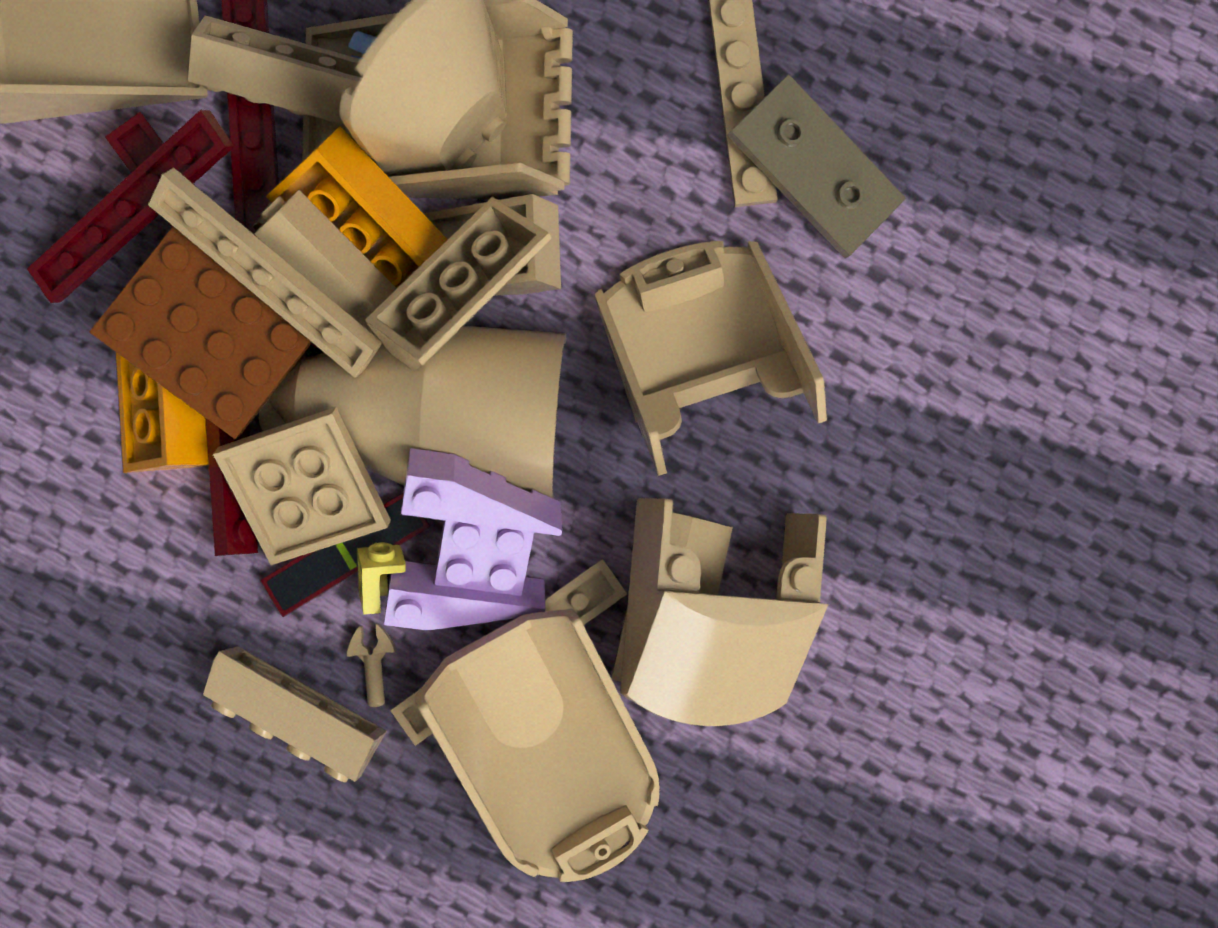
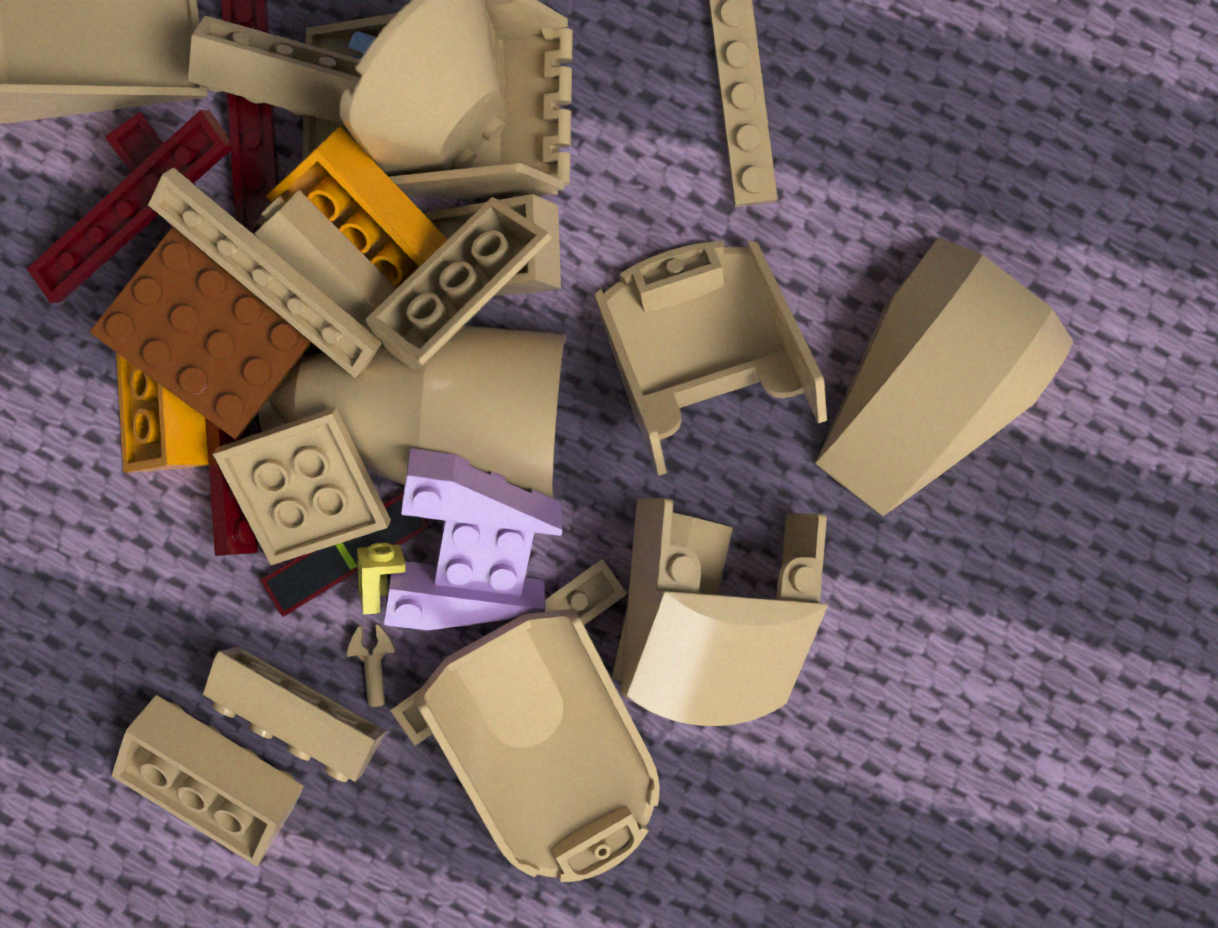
dark tan plate [727,75,906,259] -> none
none -> tan slope [112,695,304,866]
none -> tan windscreen [814,237,1073,516]

